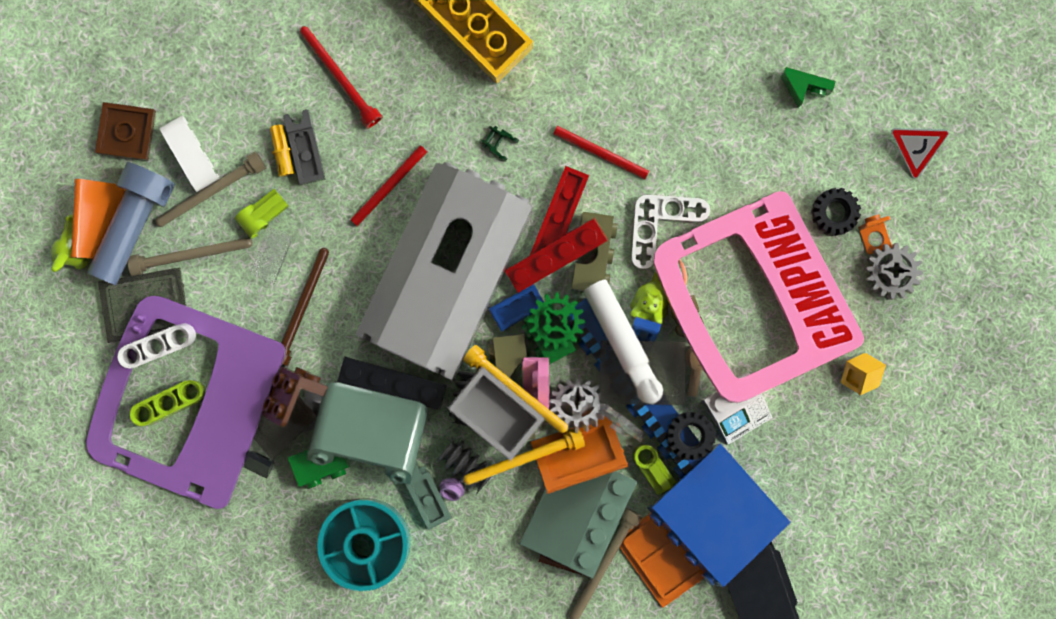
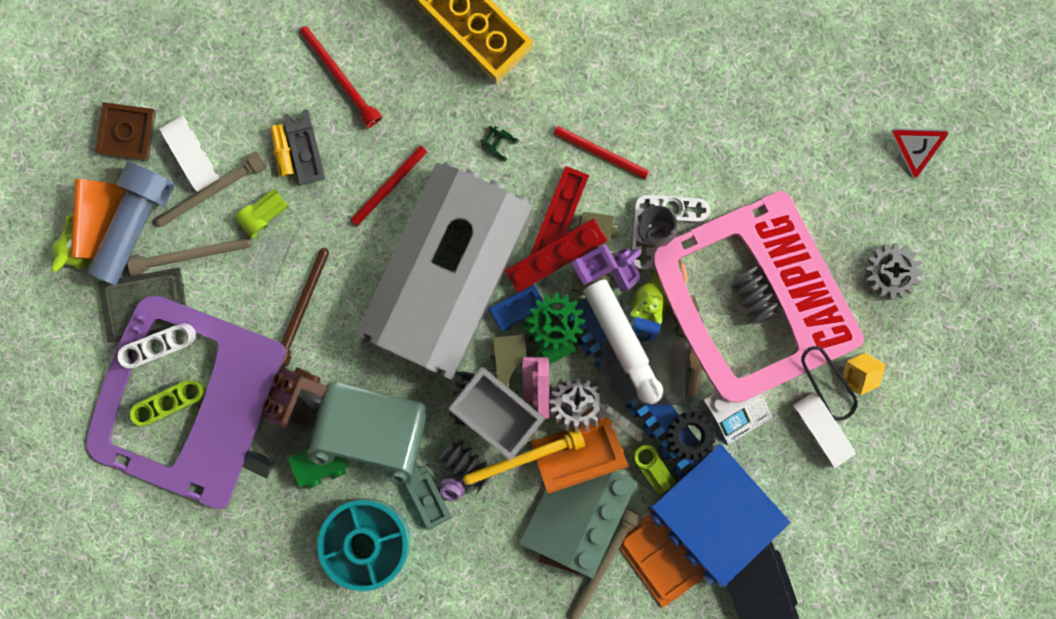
black brick [337,356,447,410] -> none
yellow piece [463,345,568,433] -> none
green slope [781,67,836,108] -> none
black tyre [811,188,861,236] -> none
orange bracket [858,214,892,255] -> none
none -> medium lavender bracket [572,244,618,285]
none -> medium lavender bracket [611,248,641,291]
none -> dark grey hair [638,205,678,247]
none -> dark grey piece [730,266,782,325]
none -> white beam [792,391,856,469]
none -> black piece [801,346,858,421]

